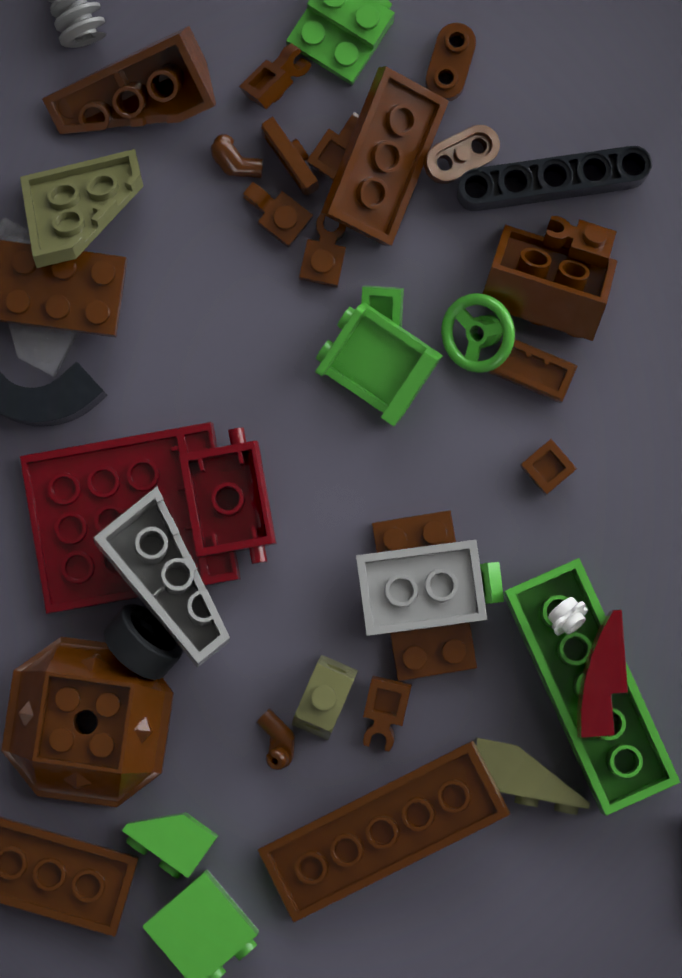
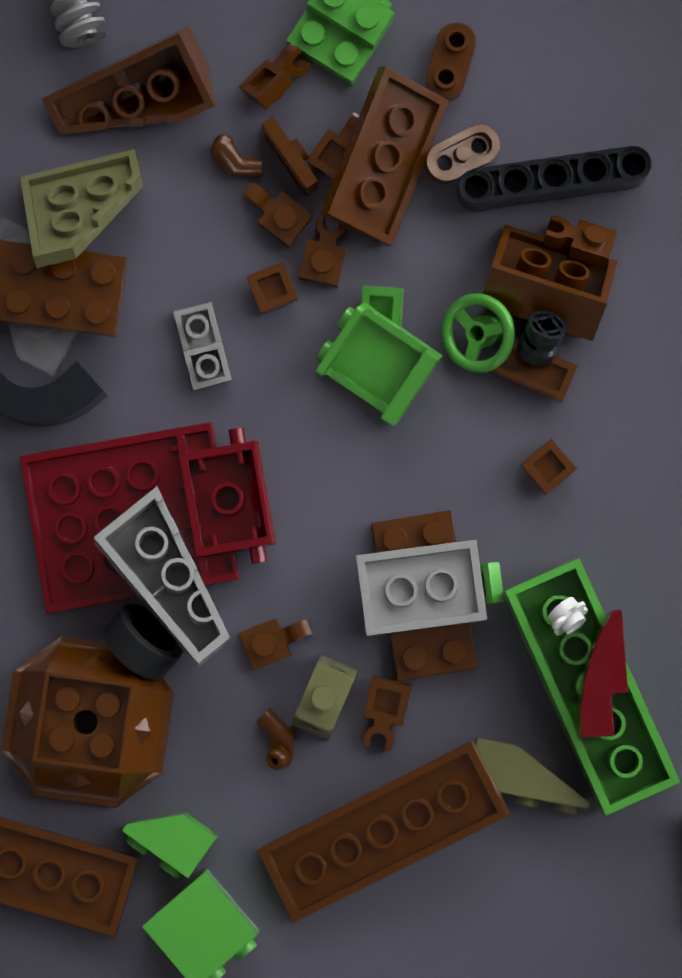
none -> light grey slope [173,301,232,390]
none -> reddish brown plate [239,618,313,670]
none -> reddish brown plate [246,262,298,315]
none -> black wheel [516,310,567,366]

